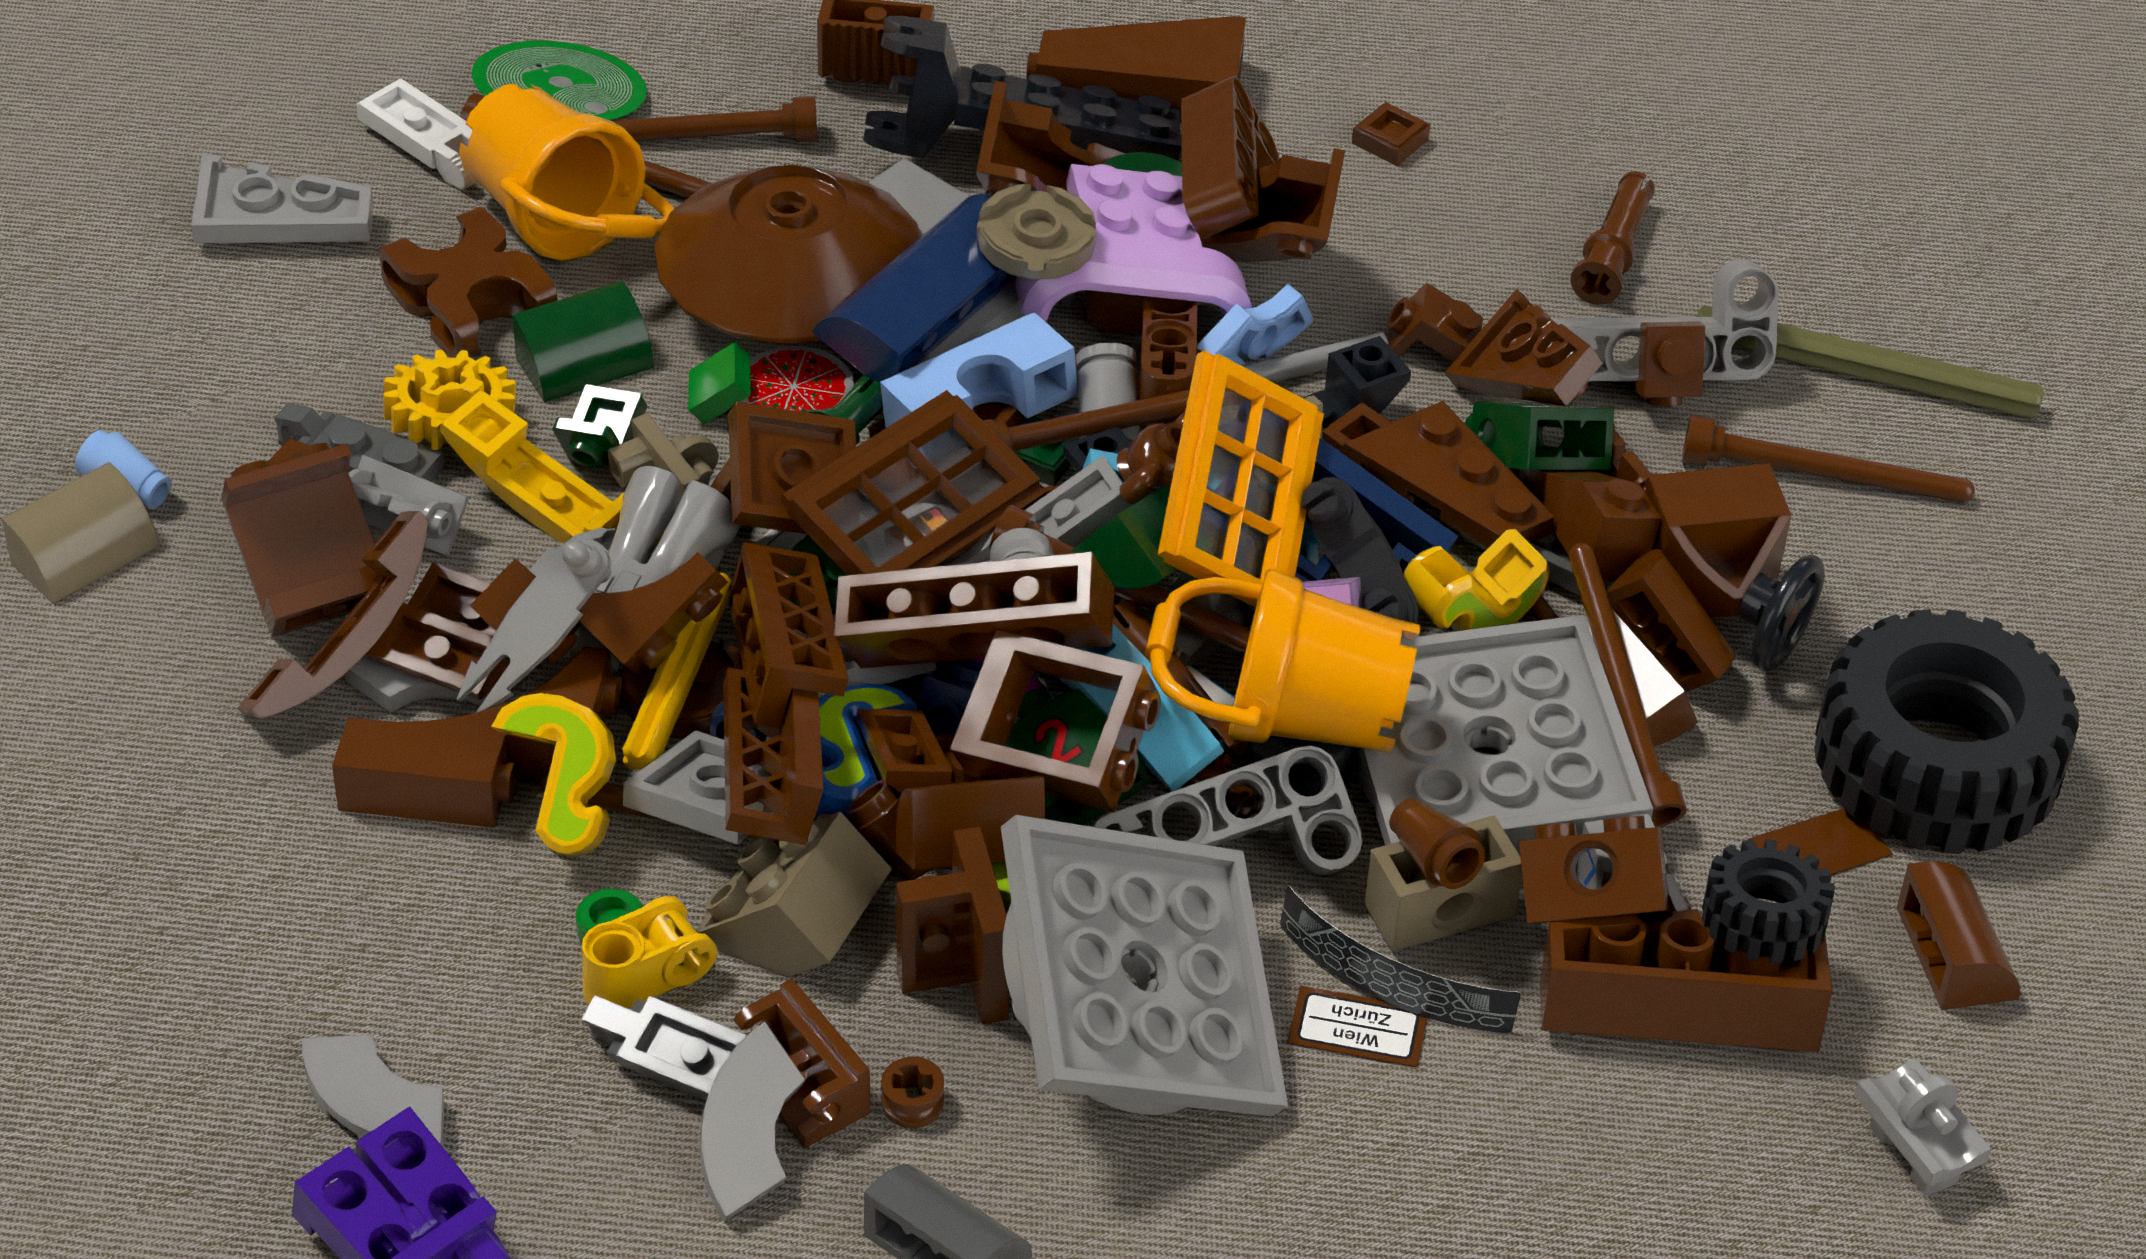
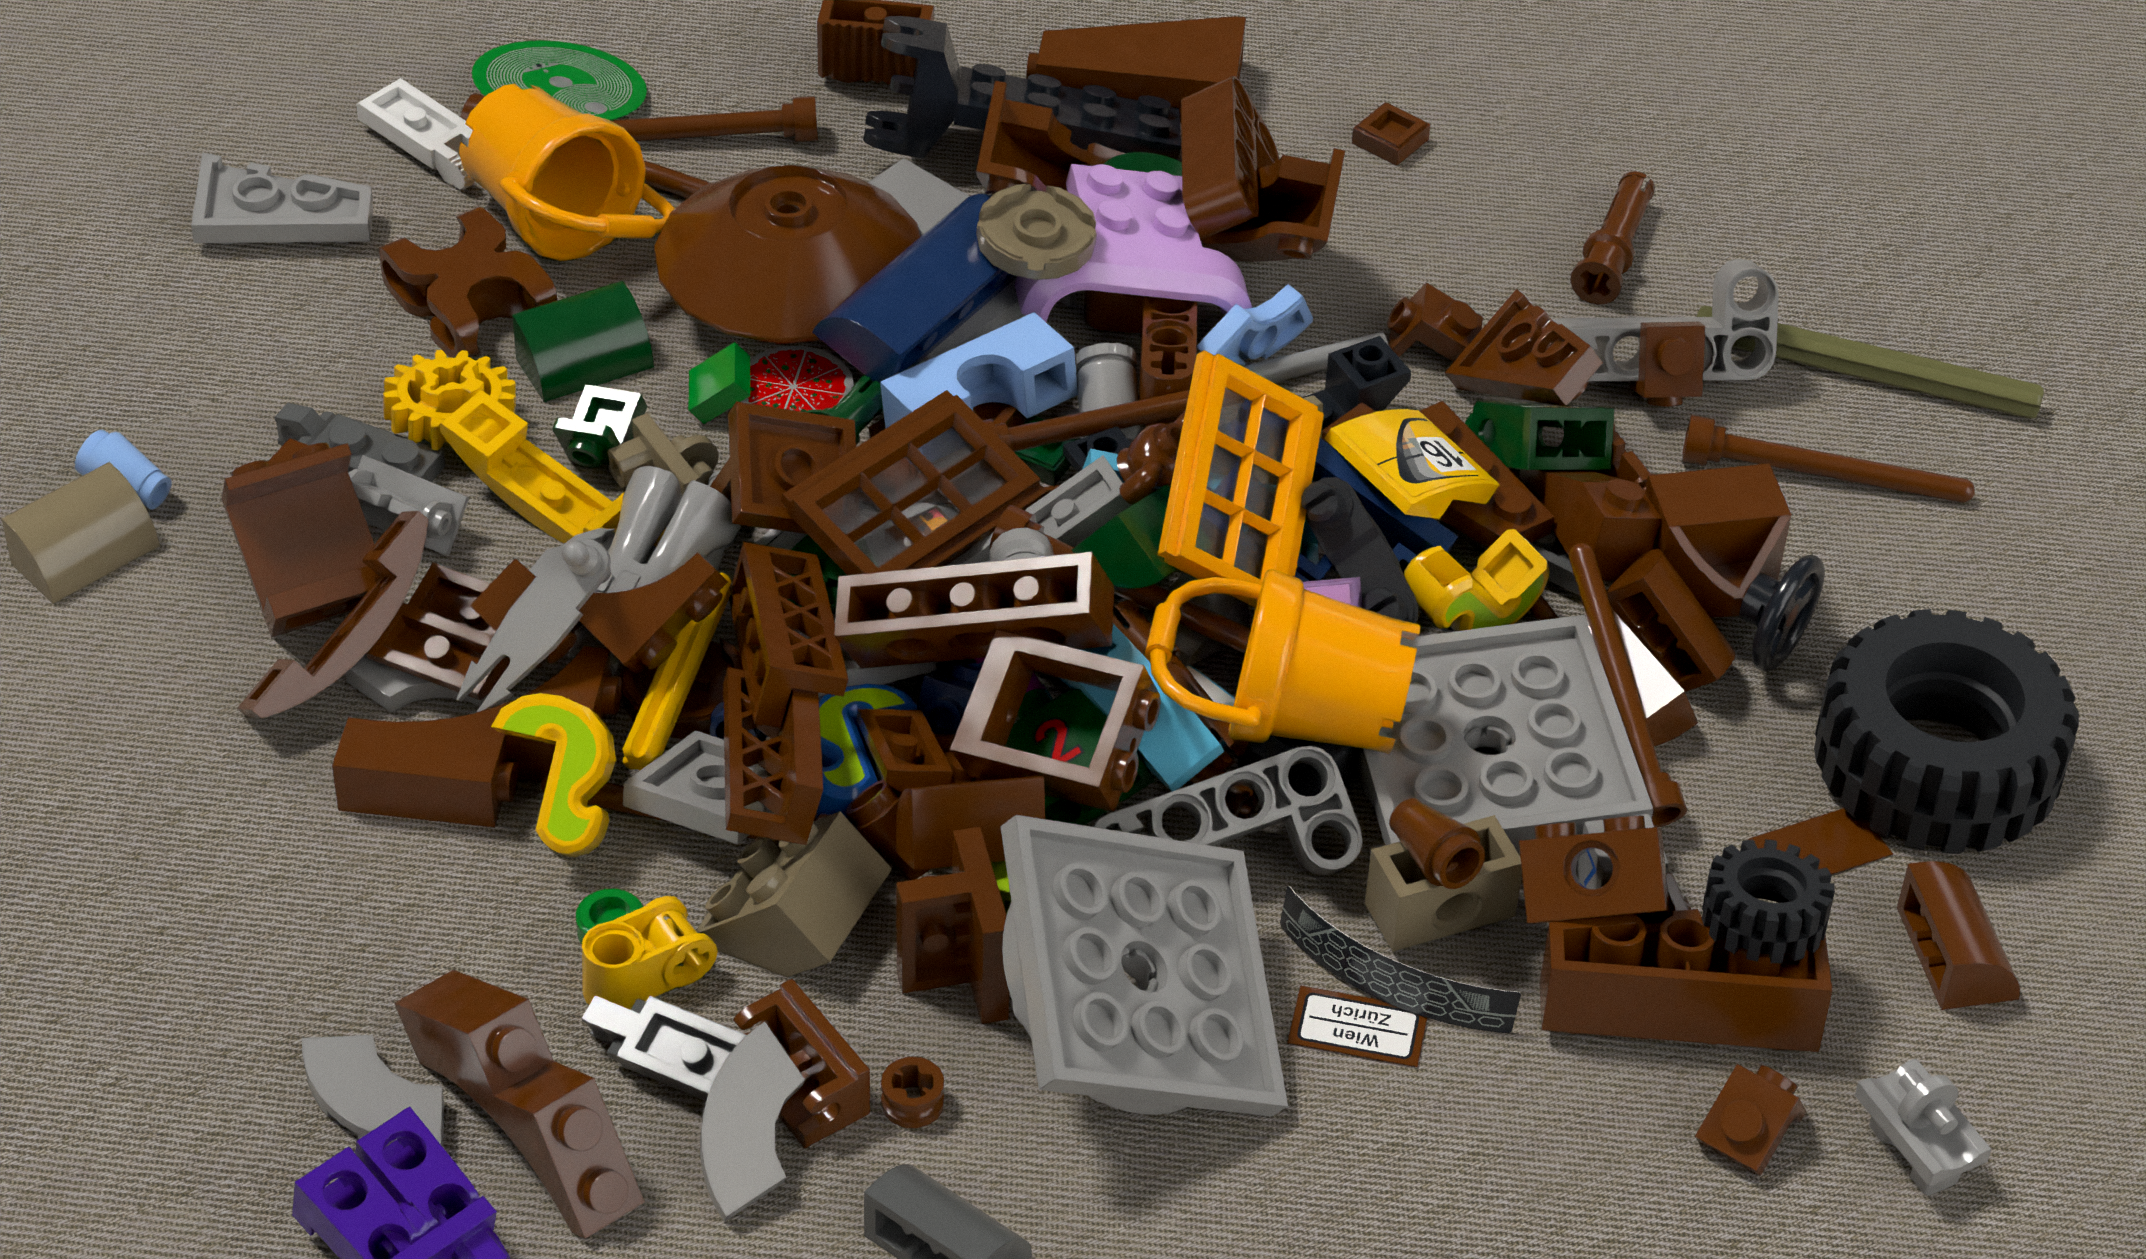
none -> reddish brown arch [394,970,645,1239]
none -> yellow slope [1324,409,1500,519]
none -> reddish brown bracket [1695,1064,1806,1176]

